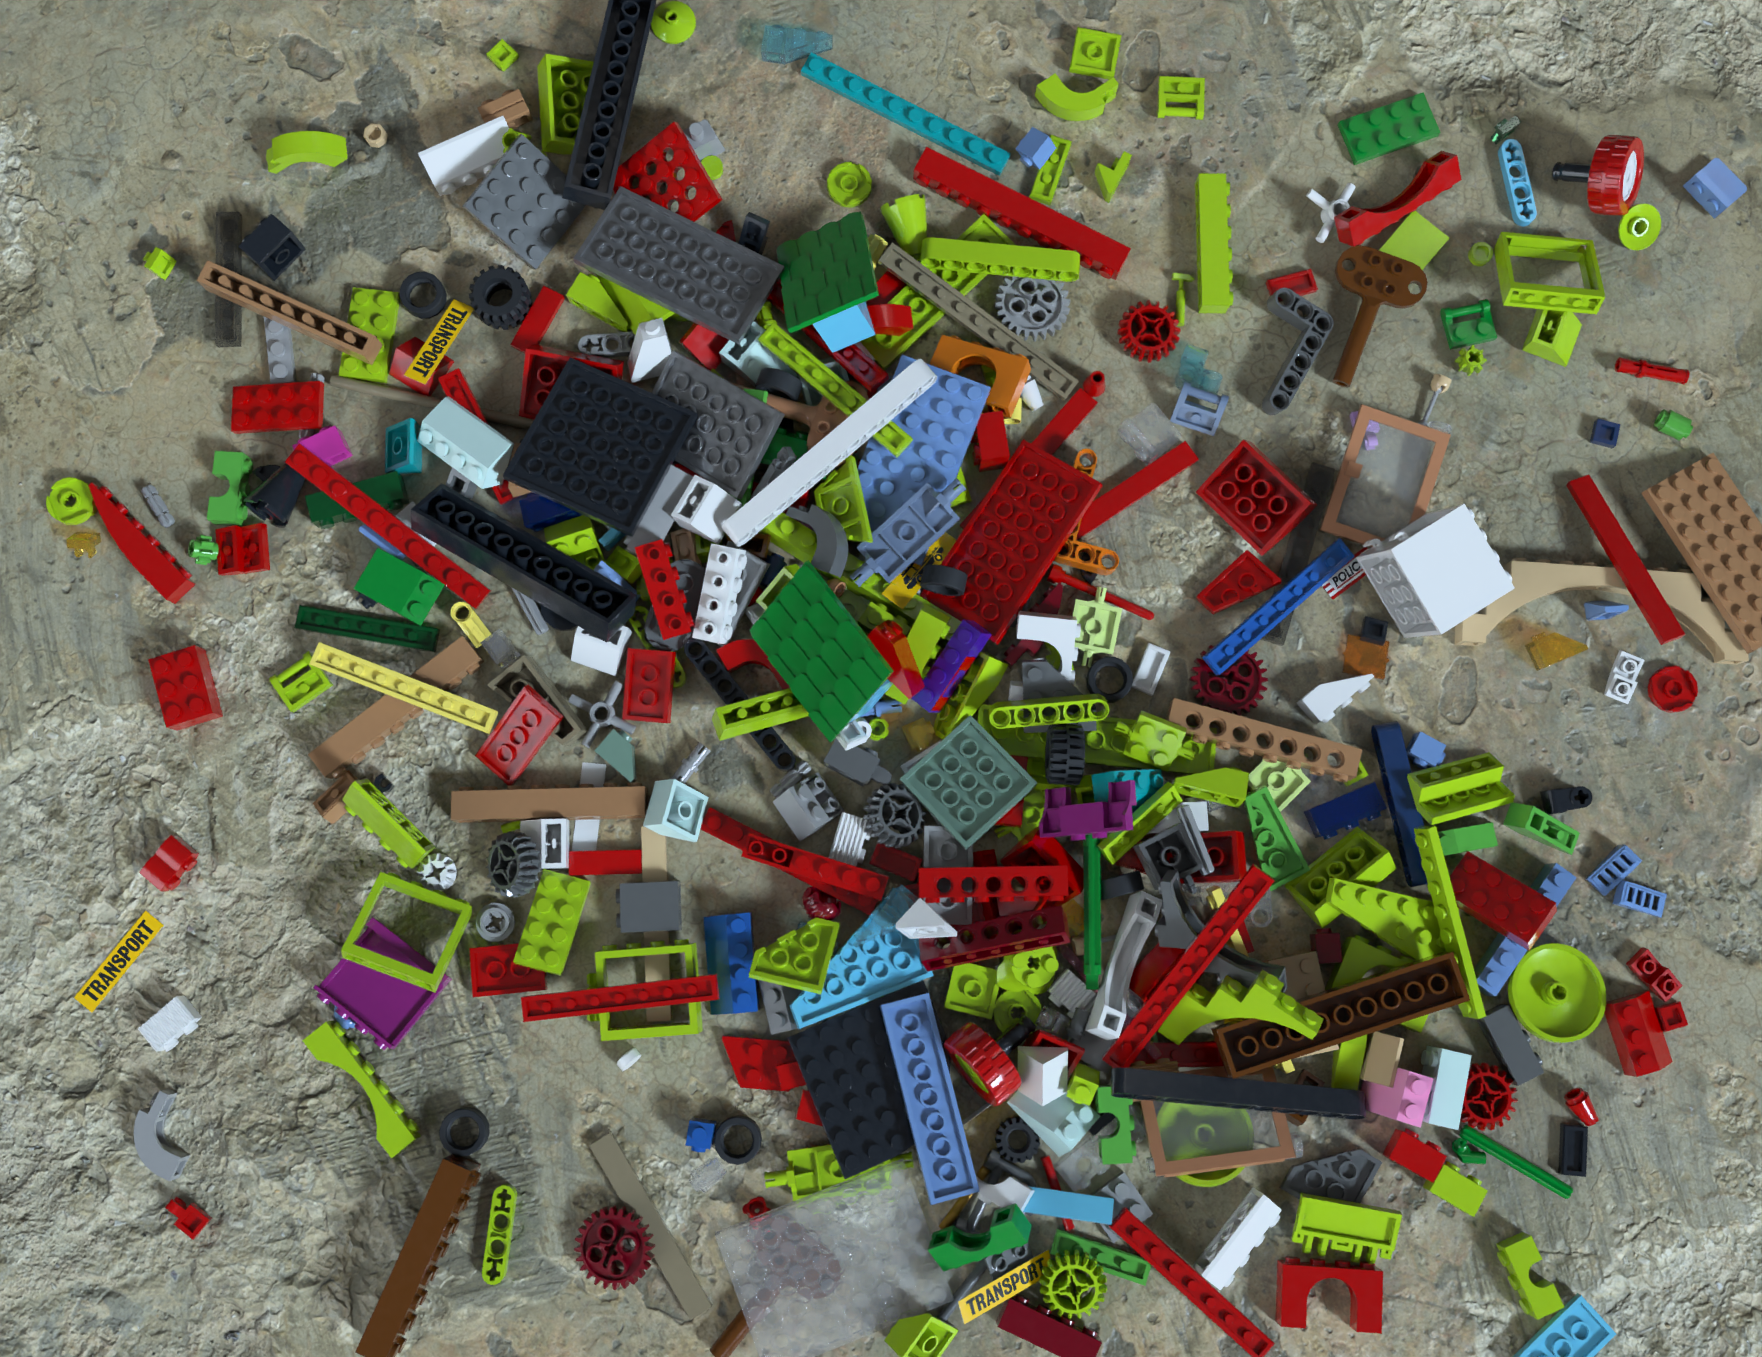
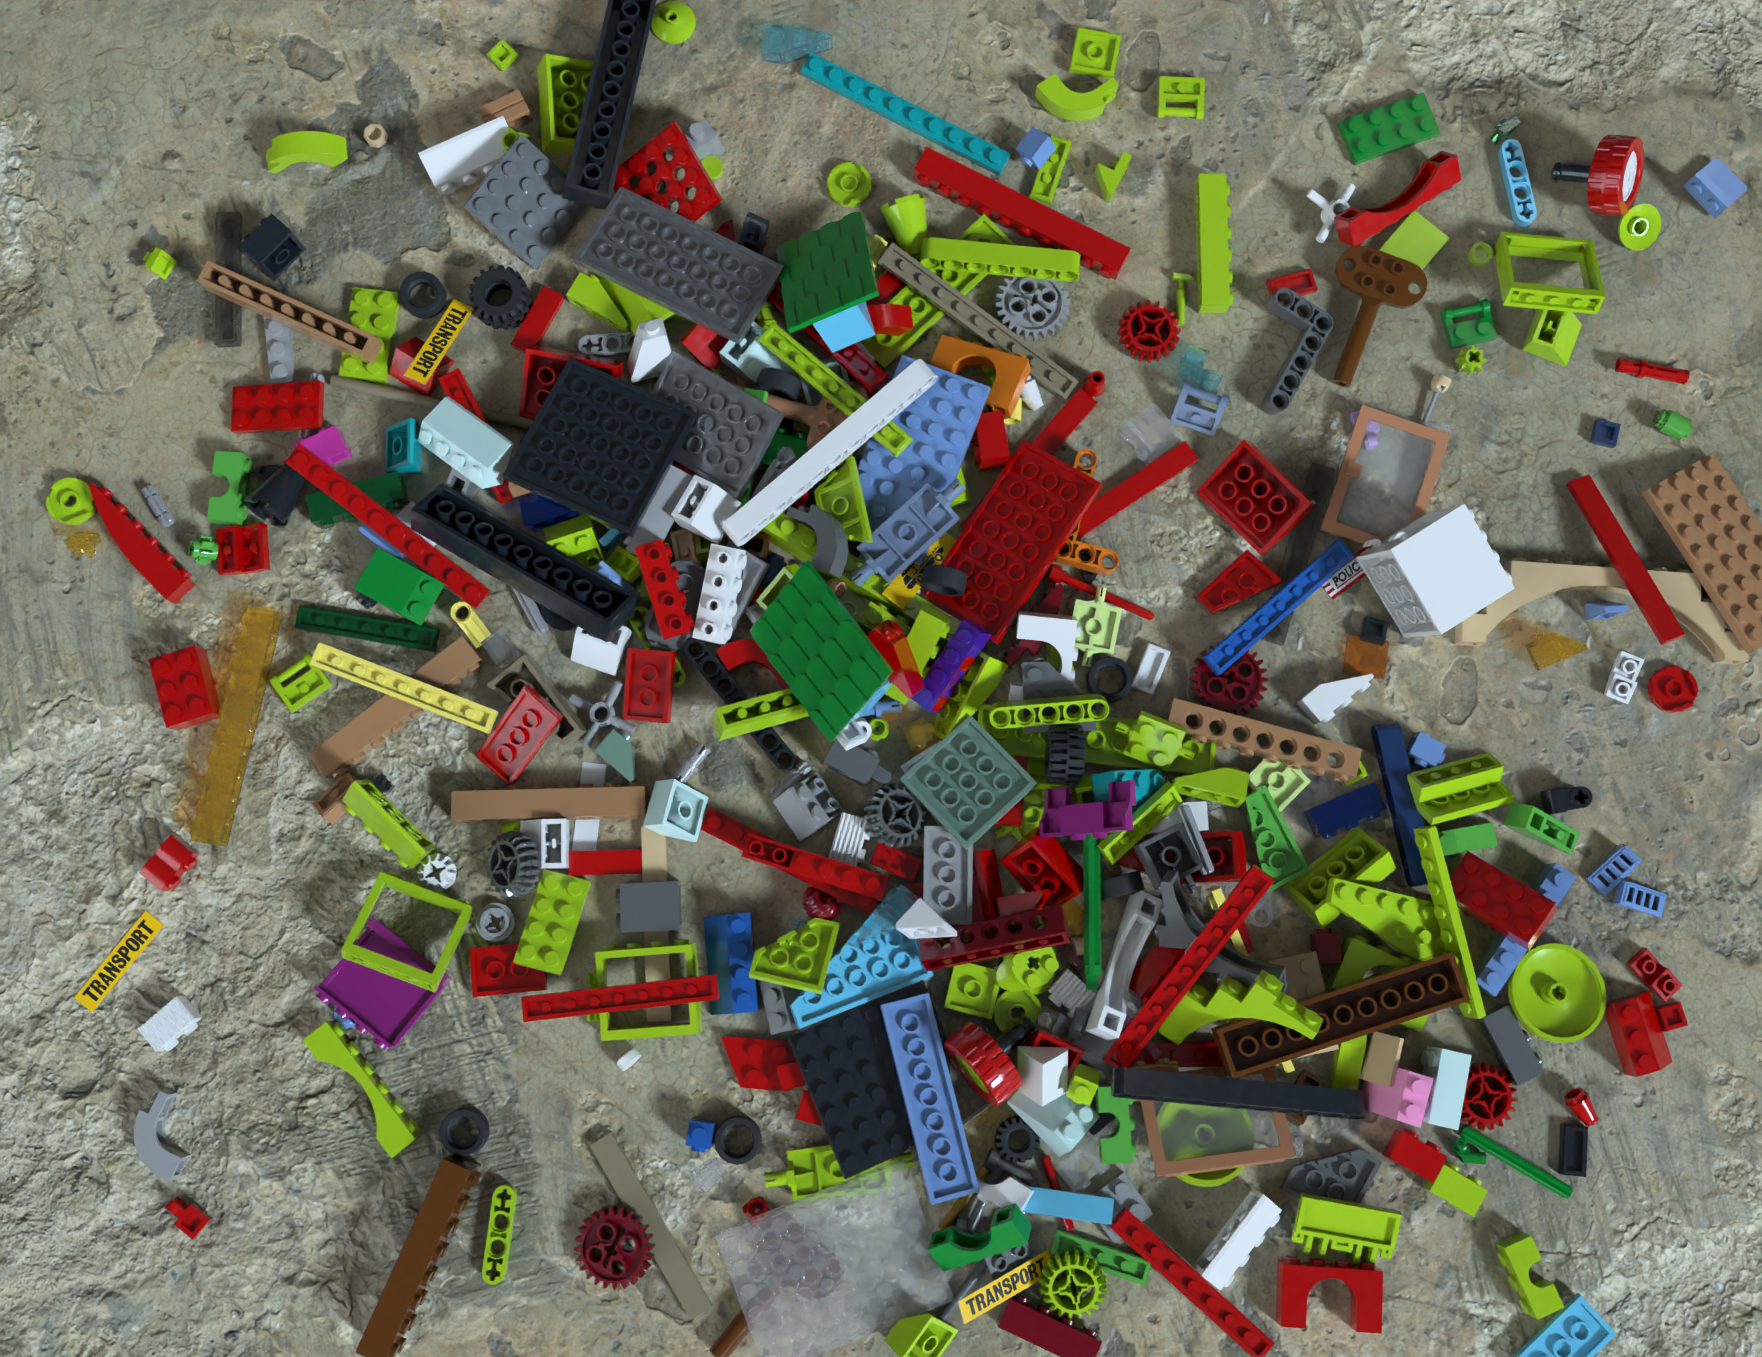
red brick [919,865,1069,903] -> none
none -> clear yellow brick [190,606,283,847]

